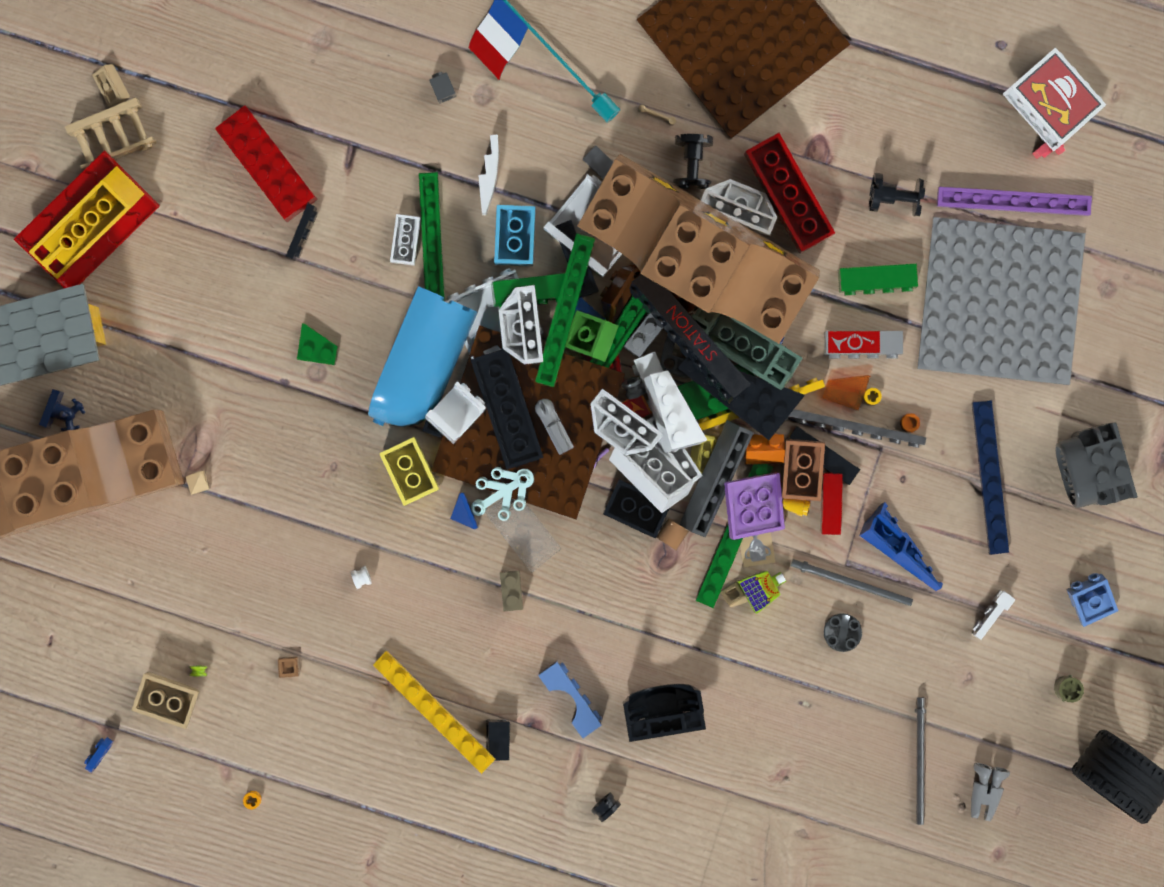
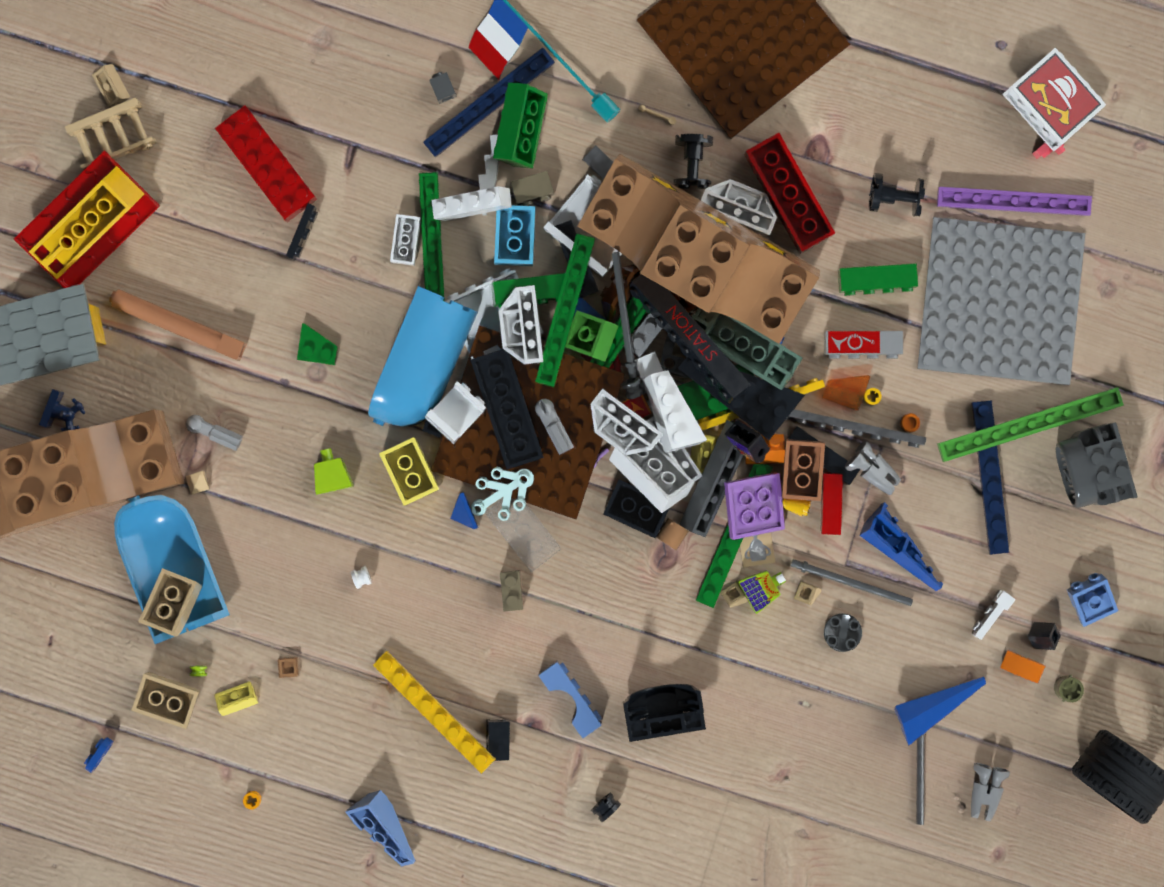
none -> nougat brick [109,289,247,361]
none -> dark azure panel [114,495,230,644]
none -> tan brick [138,568,202,637]
none -> light grey piece [186,415,243,451]
none -> light yellow slope [214,681,258,716]
none -> lime torso [314,448,354,495]
none -> medium blue wedge [345,790,416,866]
none -> dark blue plate [423,47,555,158]
none -> white brick [432,186,512,221]
none -> green brick [493,82,548,169]
none -> dark tan brick [511,171,554,206]
none -> dark grey bar [612,252,637,378]
none -> black torso [725,420,770,463]
none -> tan slope [794,581,822,605]
none -> light grey piece [845,441,901,495]
none -> blue wedge [894,677,986,746]
none -> bright green plate [937,387,1124,462]
none -> orange slope [1000,650,1046,683]
none -> black panel [1028,622,1061,650]

